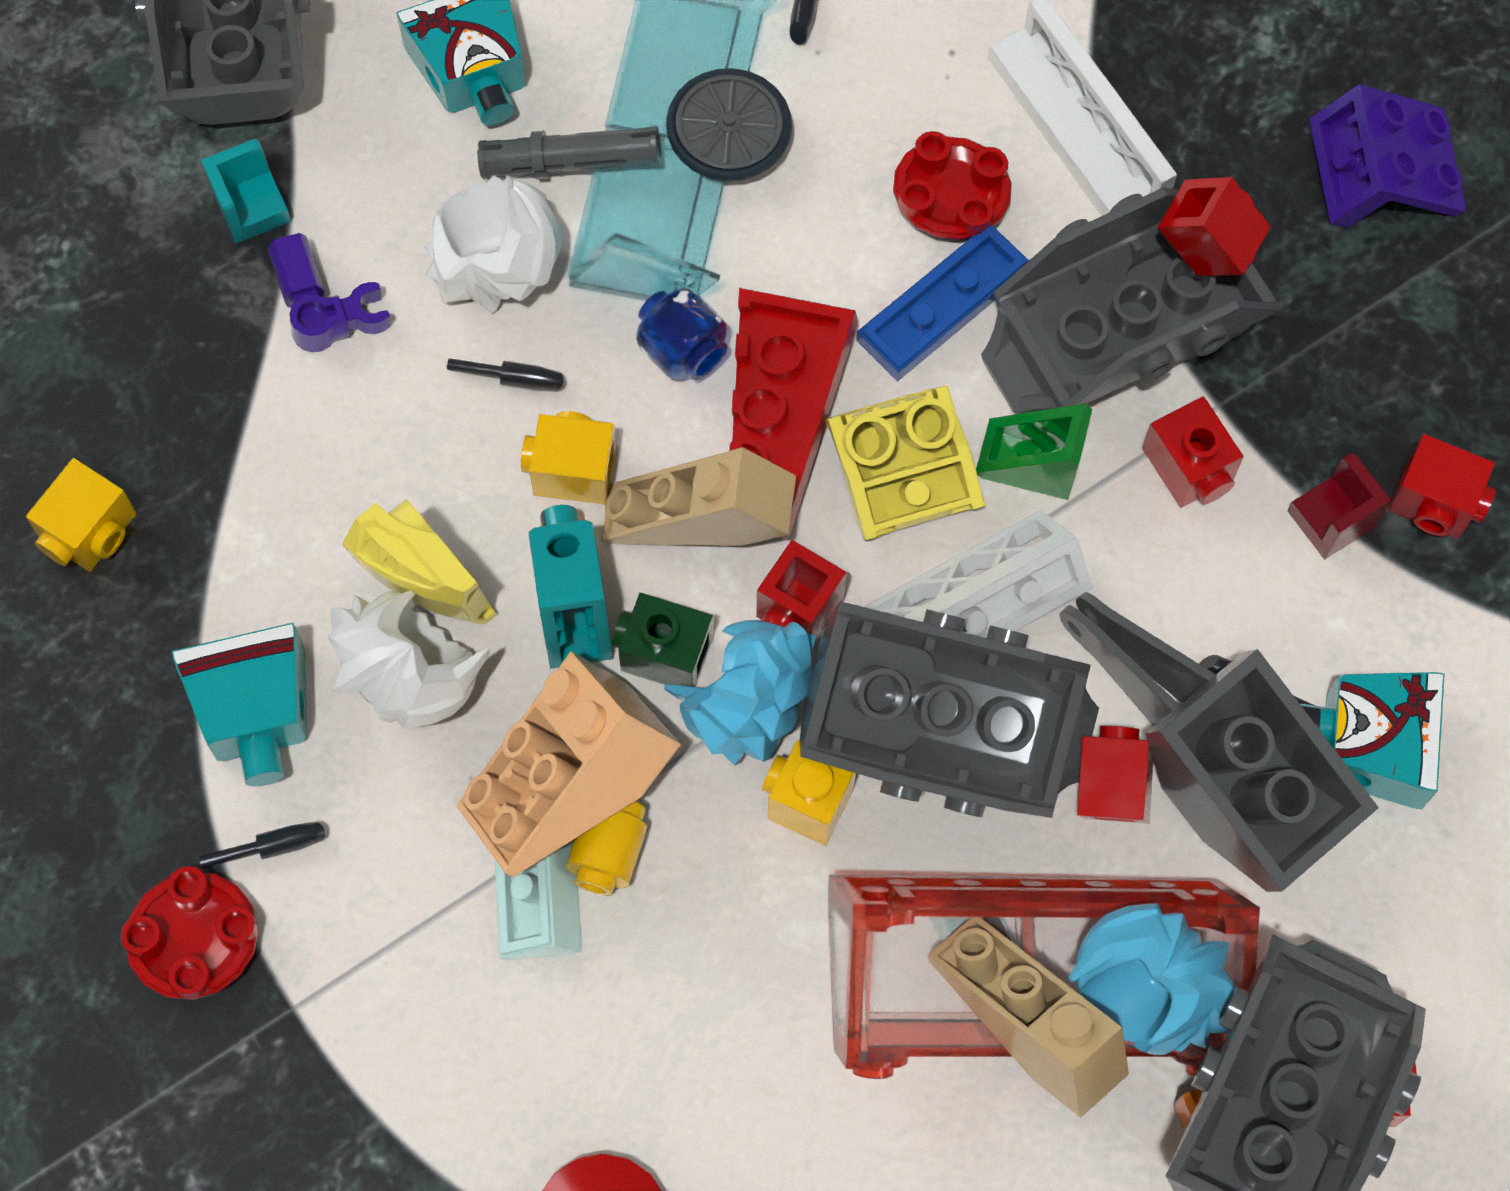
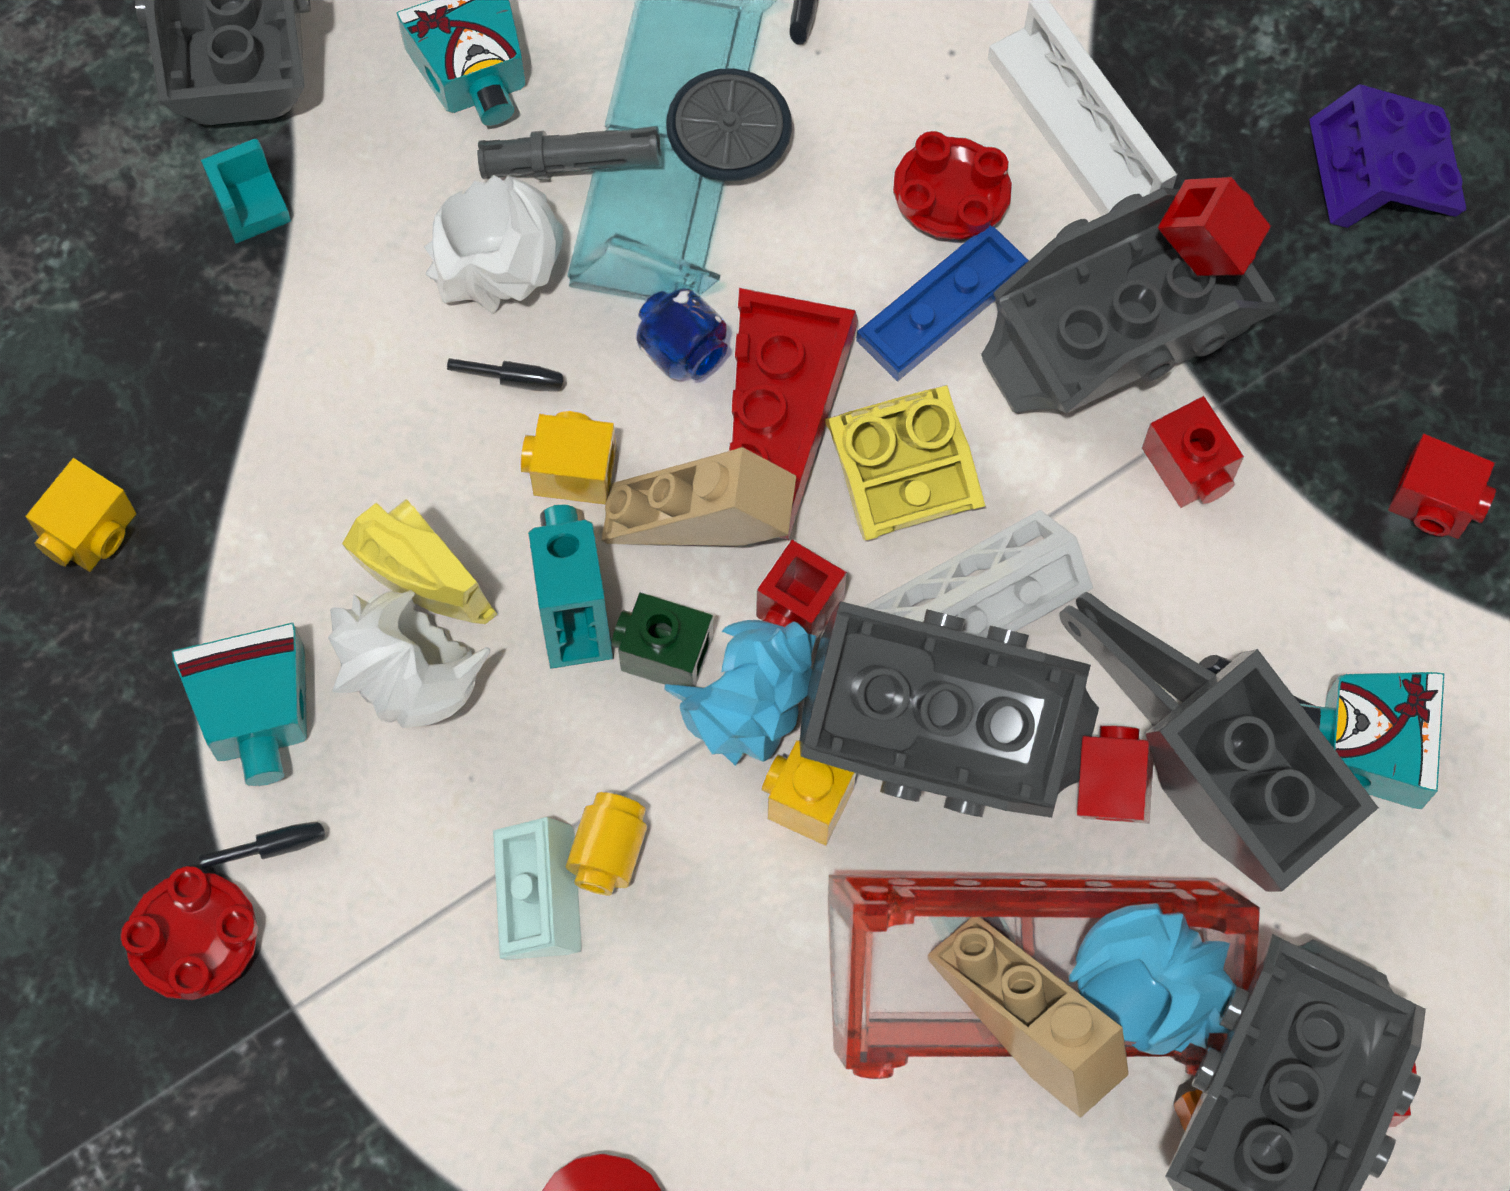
dark purple bar [268,233,391,353] -> none
light nougat slope [456,651,681,877] -> none
green slope [976,403,1093,500] -> none
dark red panel [1287,453,1391,560] -> none

